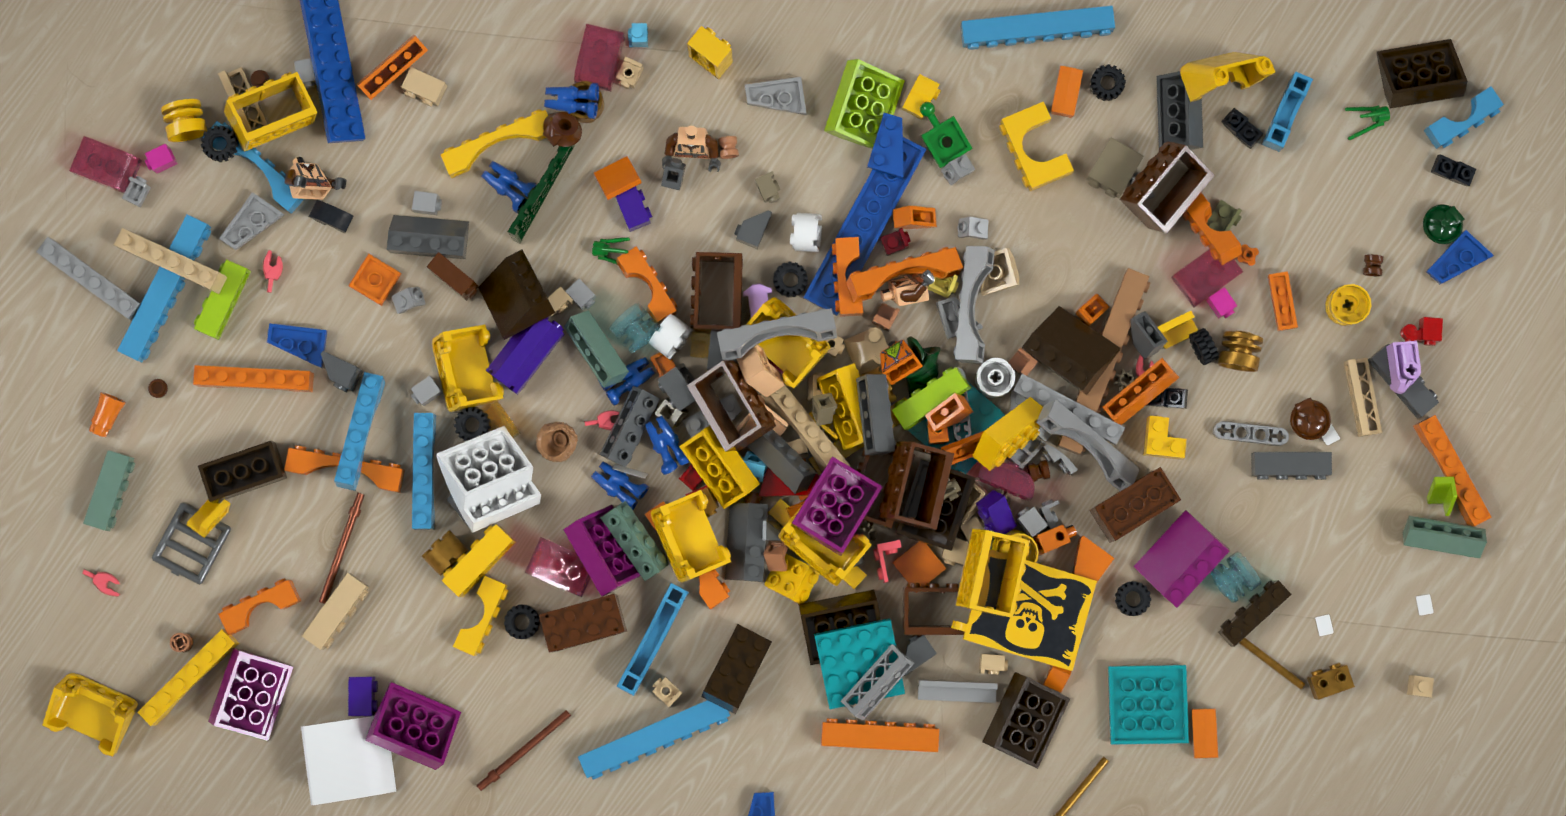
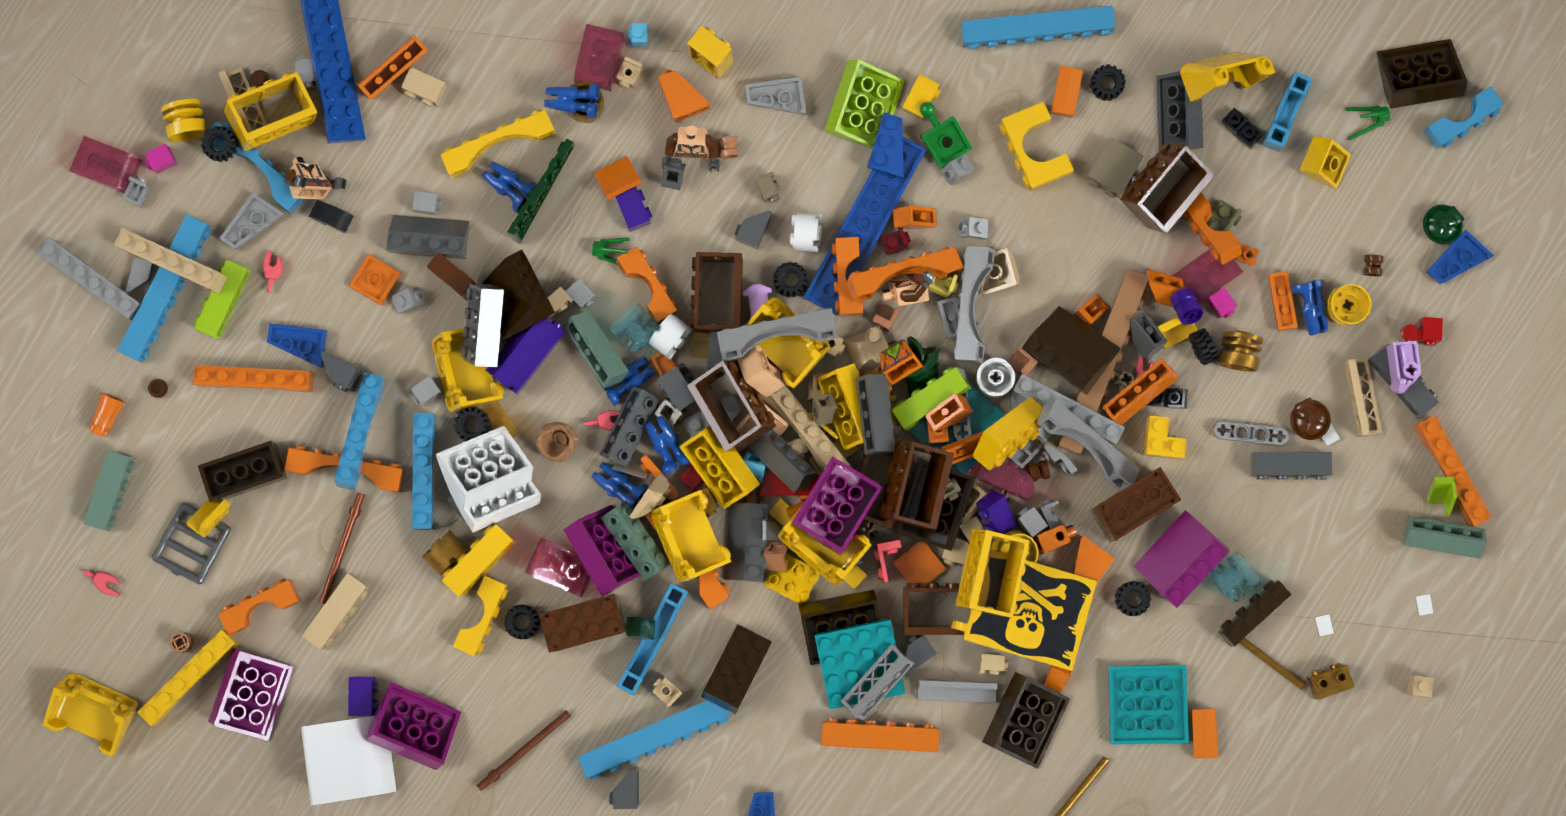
reddish brown piece [543,112,582,147] -> none
black slope [1431,154,1476,187] -> none
none -> light grey tile [125,257,154,293]
none -> brick [461,283,504,367]
none -> dark grey slope [609,767,639,809]
none -> clear green brick [626,617,655,640]
none -> tan slope [629,473,671,519]
none -> orange plate [640,455,680,501]
none -> orange slope [658,70,710,123]
none -> orange slope [1147,269,1184,307]
none -> dark purple wheel [1170,288,1204,325]
none -> blue piece [1290,279,1328,336]
none -> yellow slope [1300,136,1351,189]

